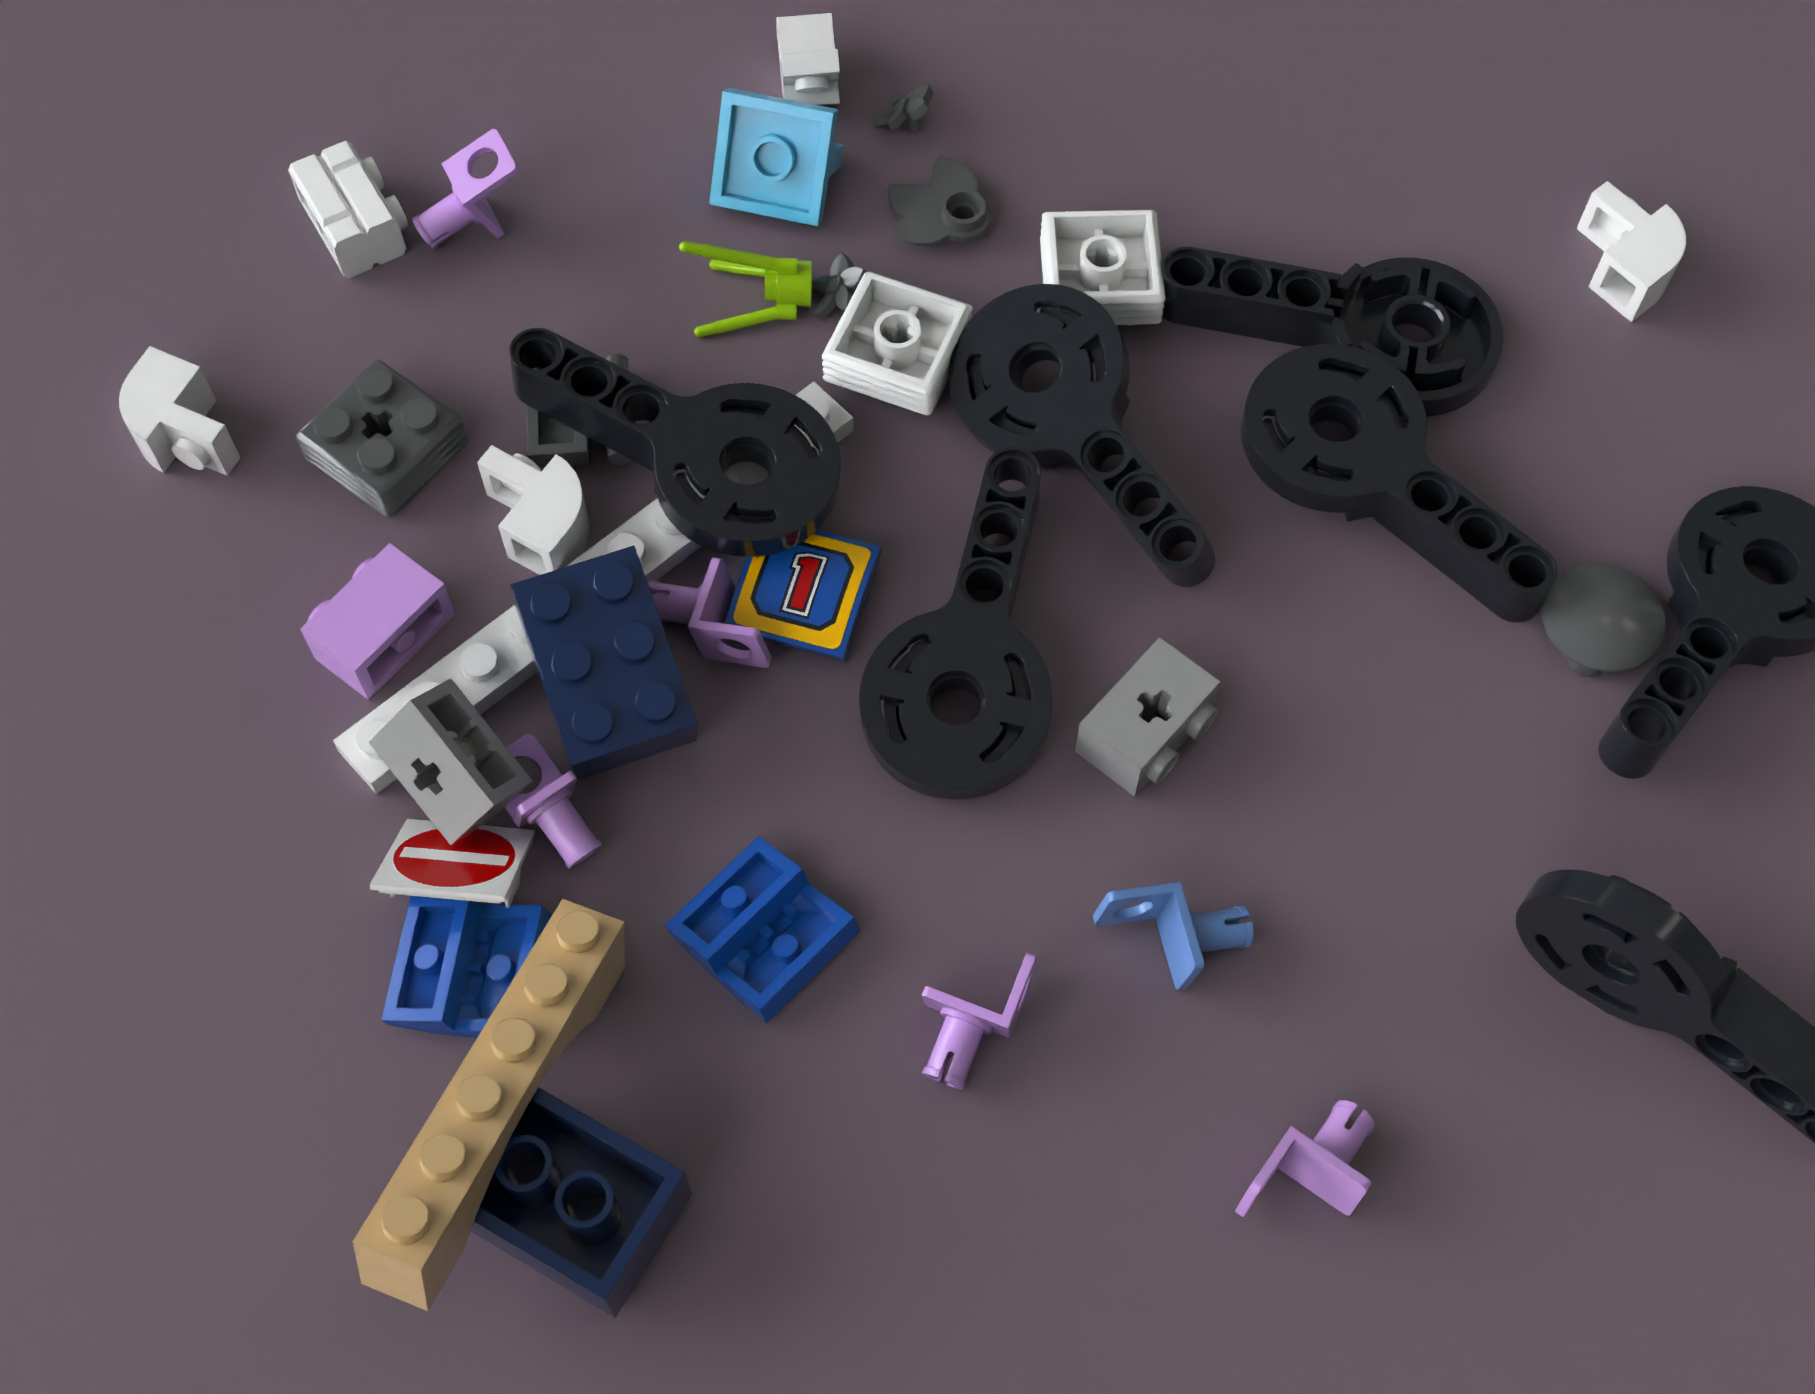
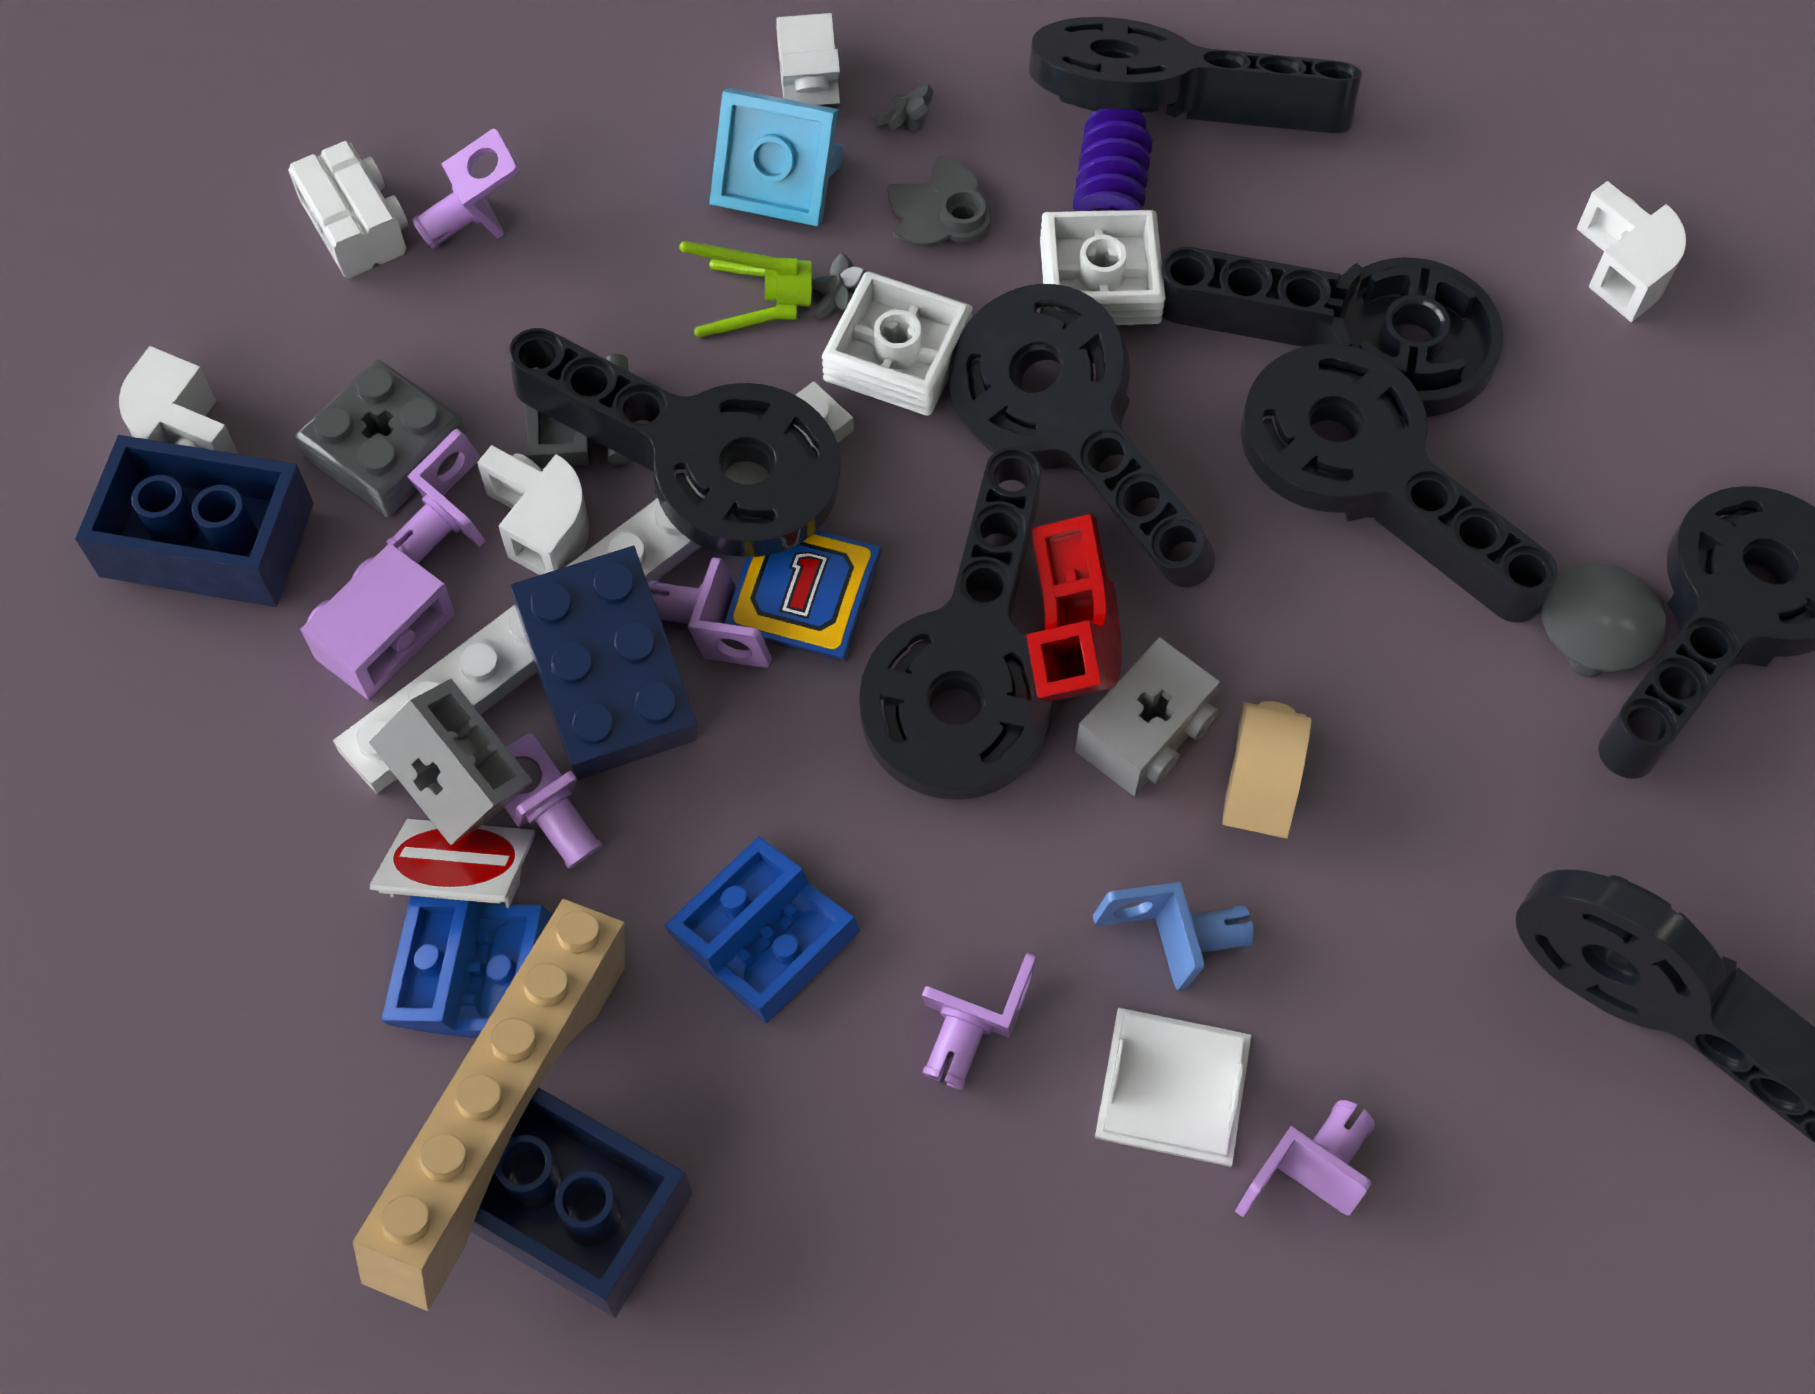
none -> dark blue brick [75,435,314,607]
none -> lavender bracket [386,429,486,564]
none -> red arch [1026,514,1122,702]
none -> black beam [1029,17,1362,133]
none -> dark purple piece [1073,107,1153,211]
none -> white piece [1095,1008,1251,1167]
none -> tan brick [1222,701,1311,839]

